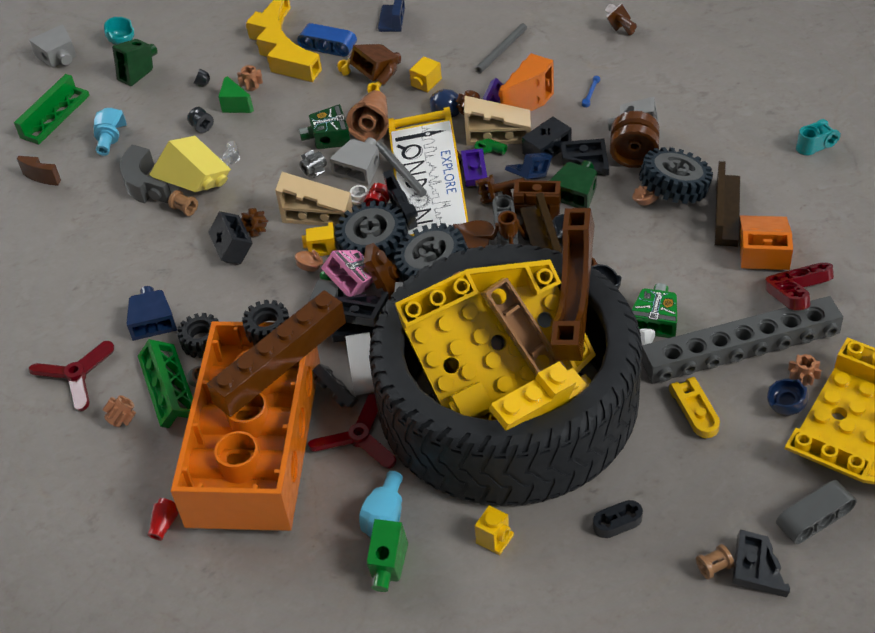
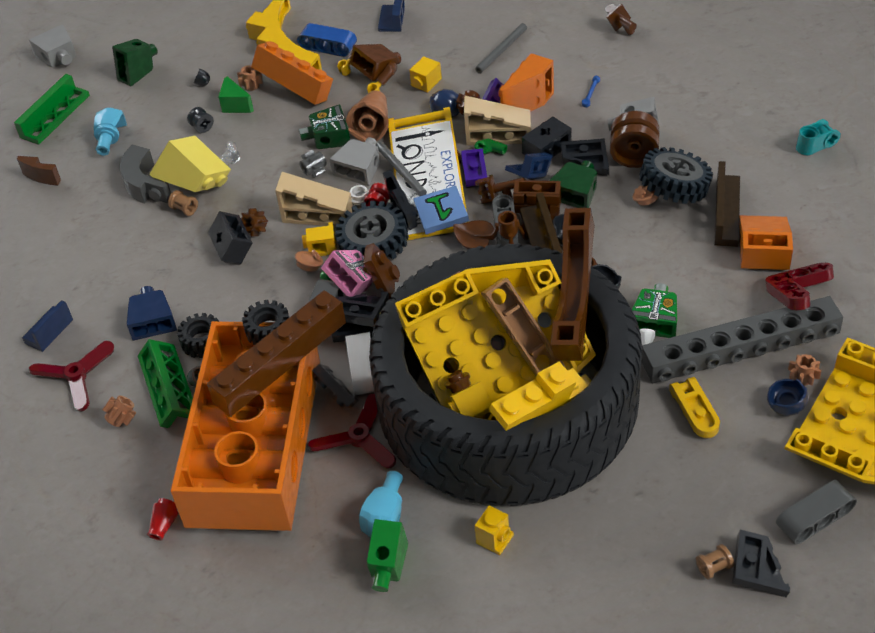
teal hair [104,17,135,45] -> none
wheel [394,223,468,281] -> none
black beam [593,500,643,538] -> none
none -> dark blue panel [22,300,73,352]
none -> orange brick [251,41,333,105]
none -> medium blue tile [413,185,469,234]
none -> reddish brown plate [444,370,471,394]

